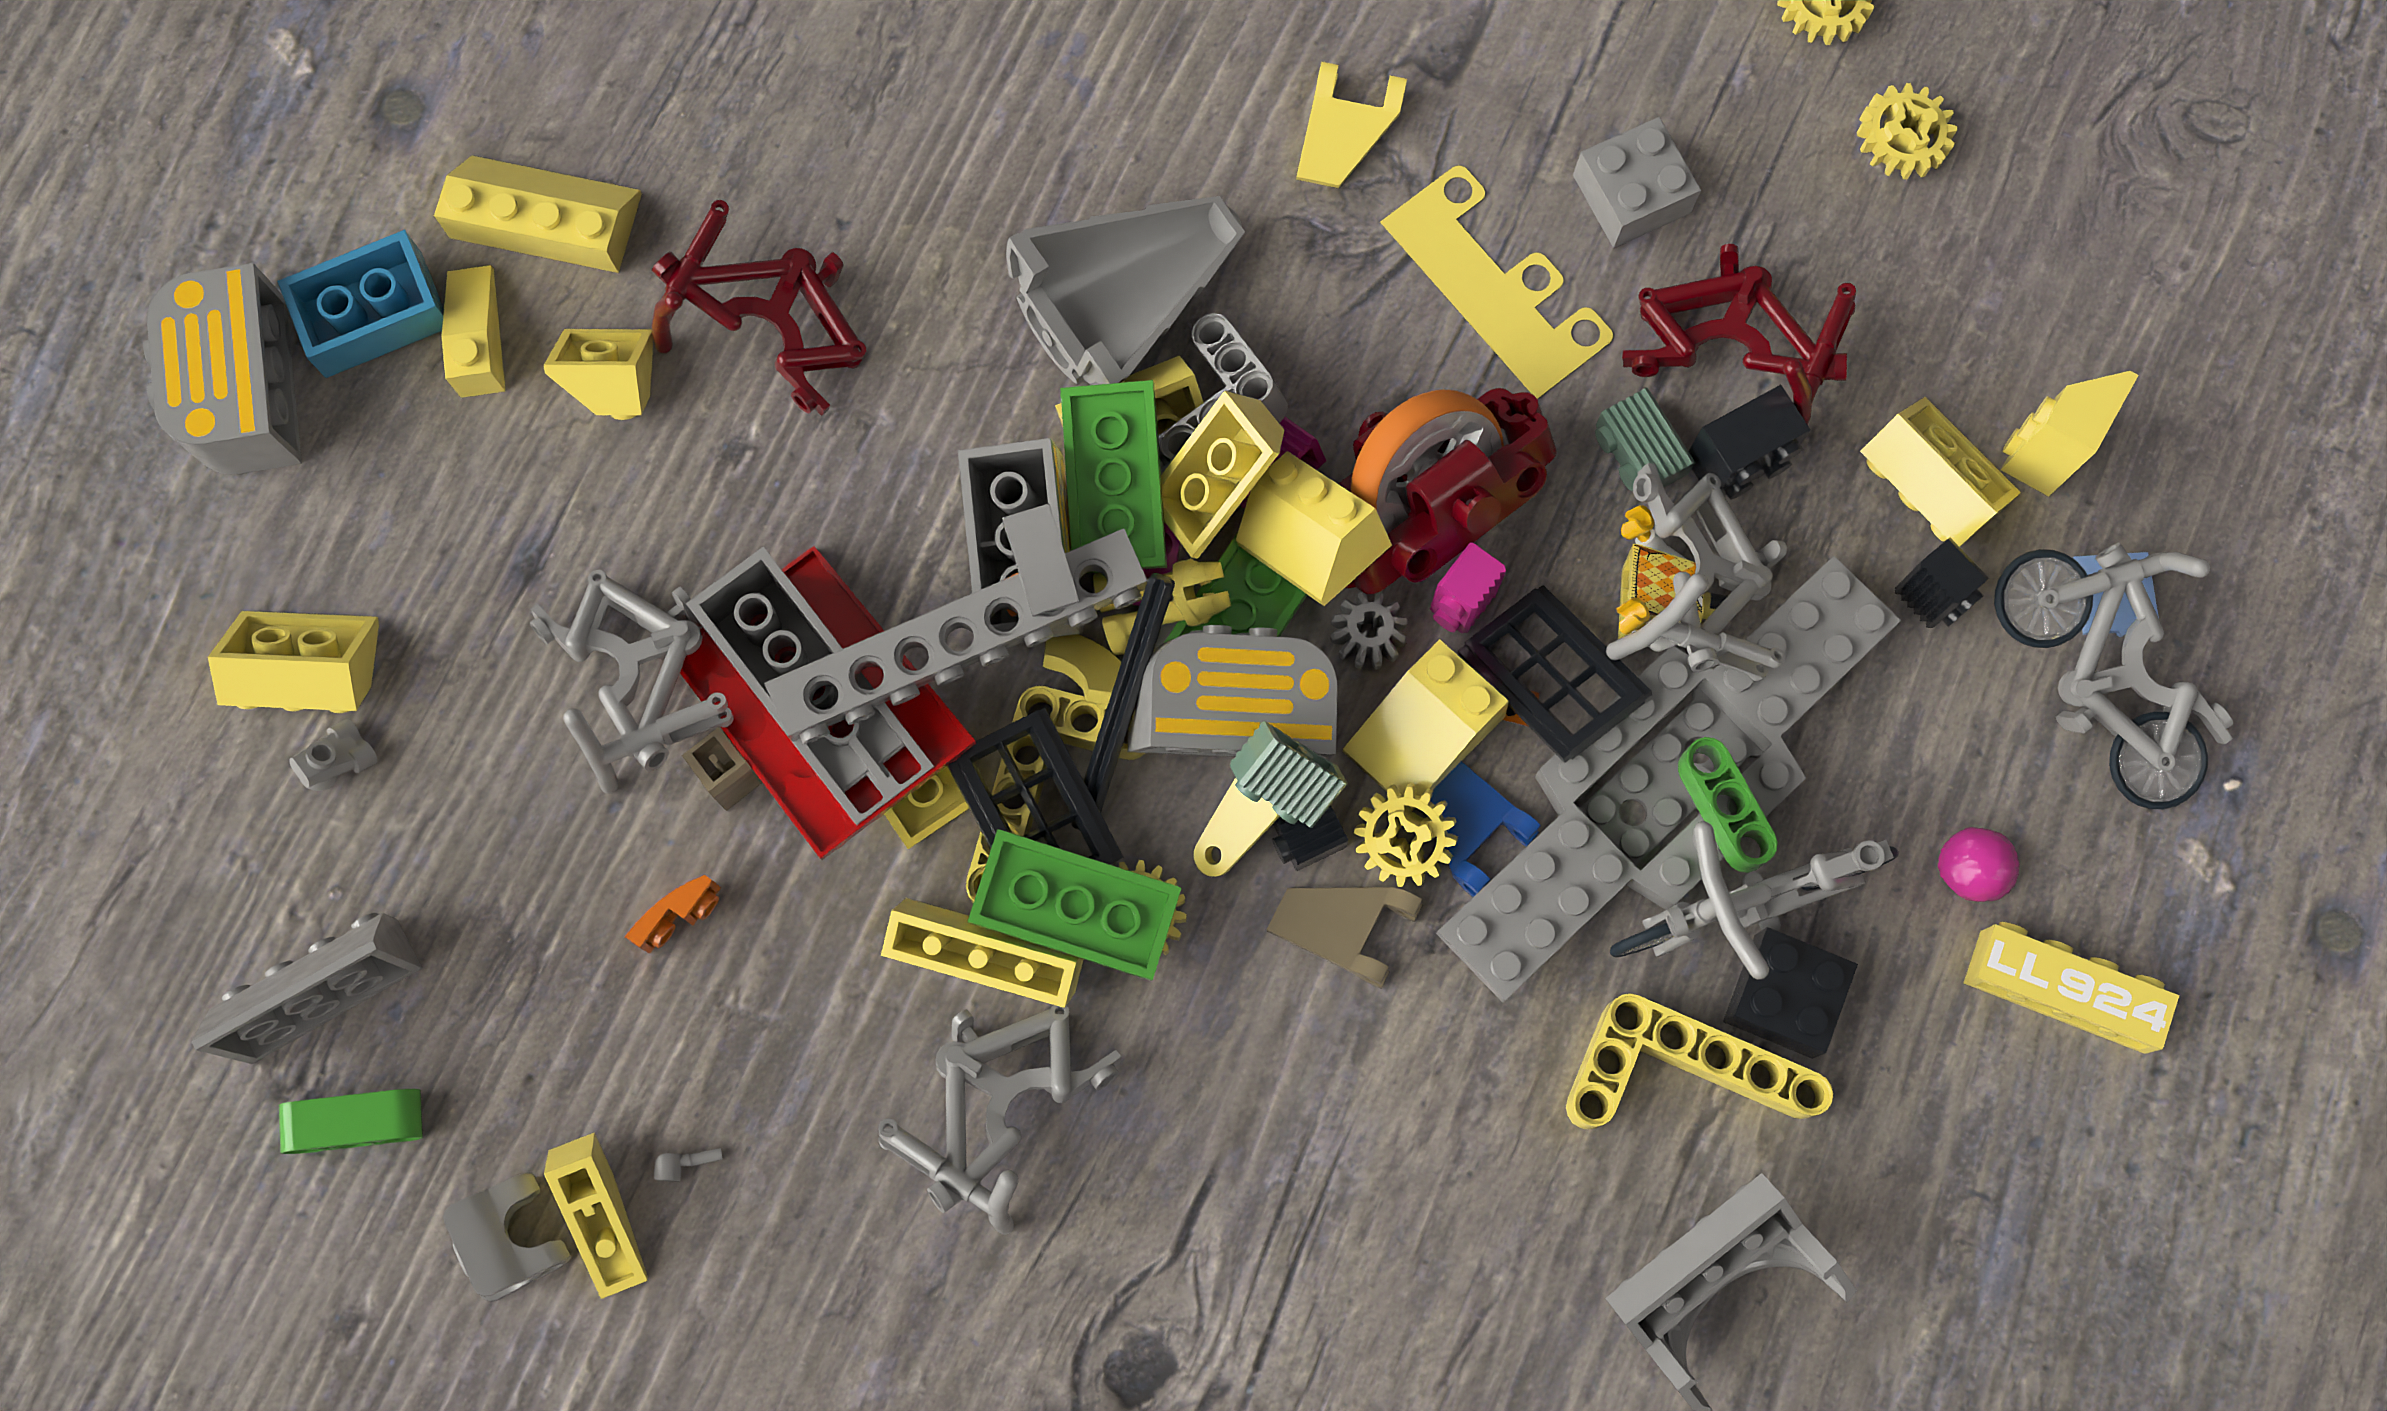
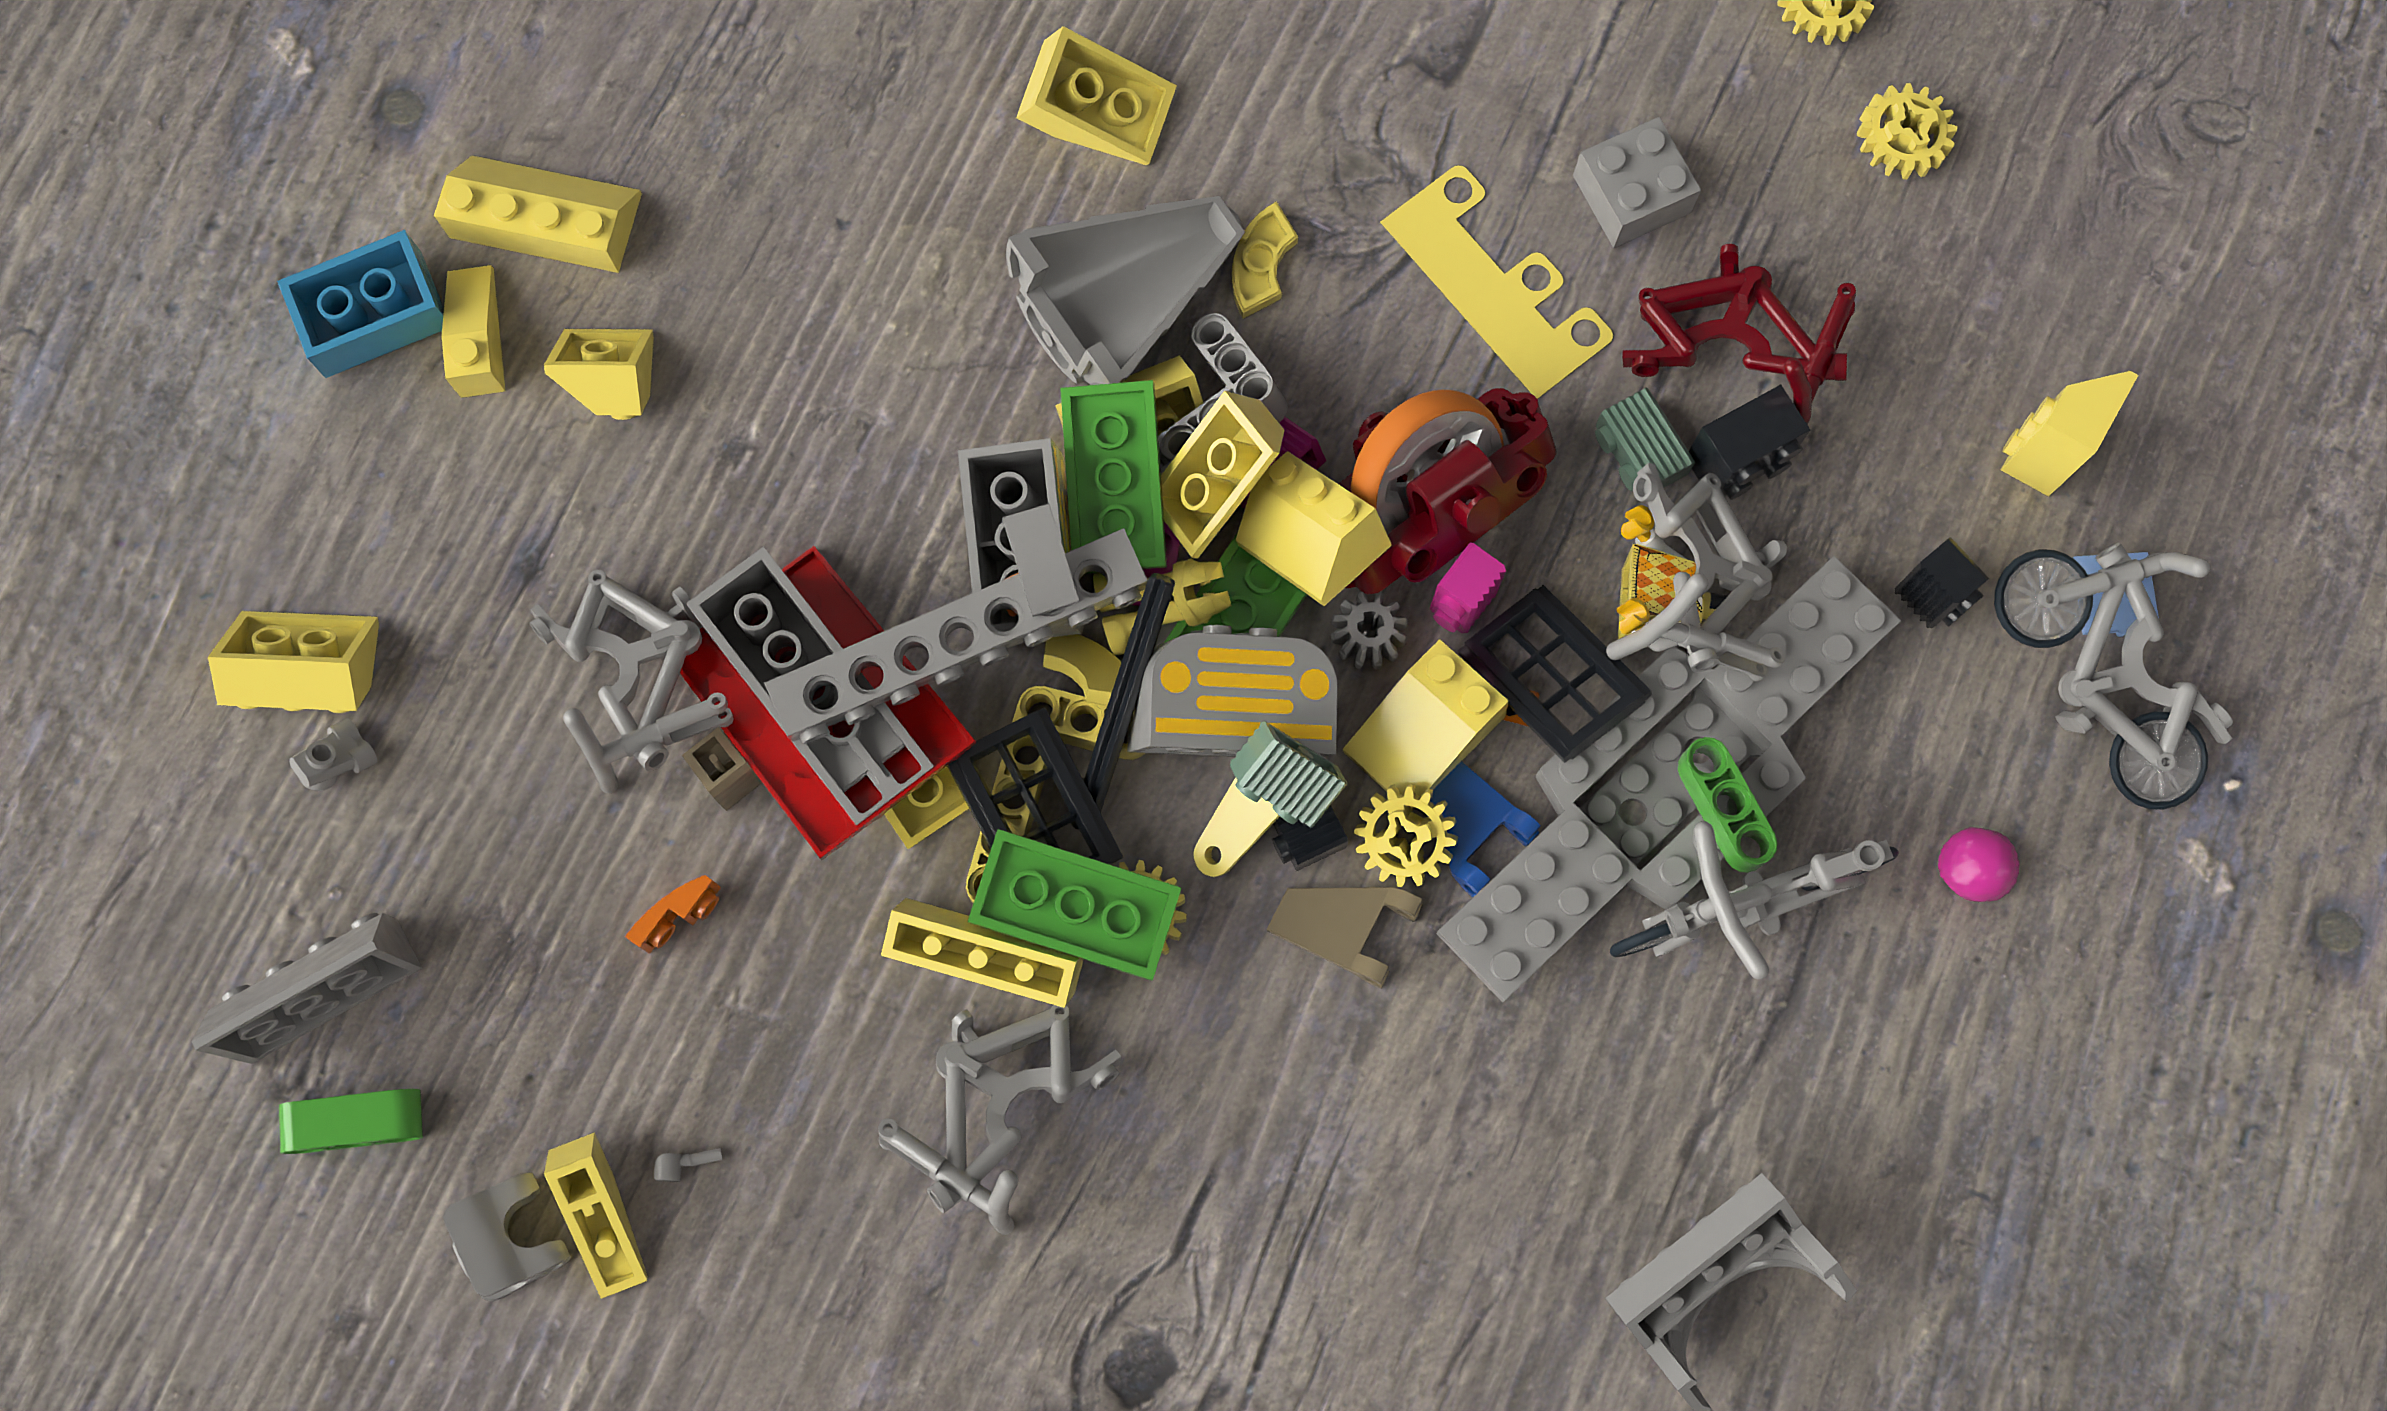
light grey brick [143,263,302,474] -> none
dark red piece [651,200,866,416] -> none
light yellow flag [1296,62,1407,188] -> none
light yellow beam [1566,994,1833,1130] -> none
black brick [1723,927,1858,1059] -> none
light yellow slope [1860,397,2021,547] -> none
light yellow brick [1964,922,2179,1054] -> none
none -> light yellow slope [1016,26,1177,165]
none -> light yellow tile [1232,201,1298,319]

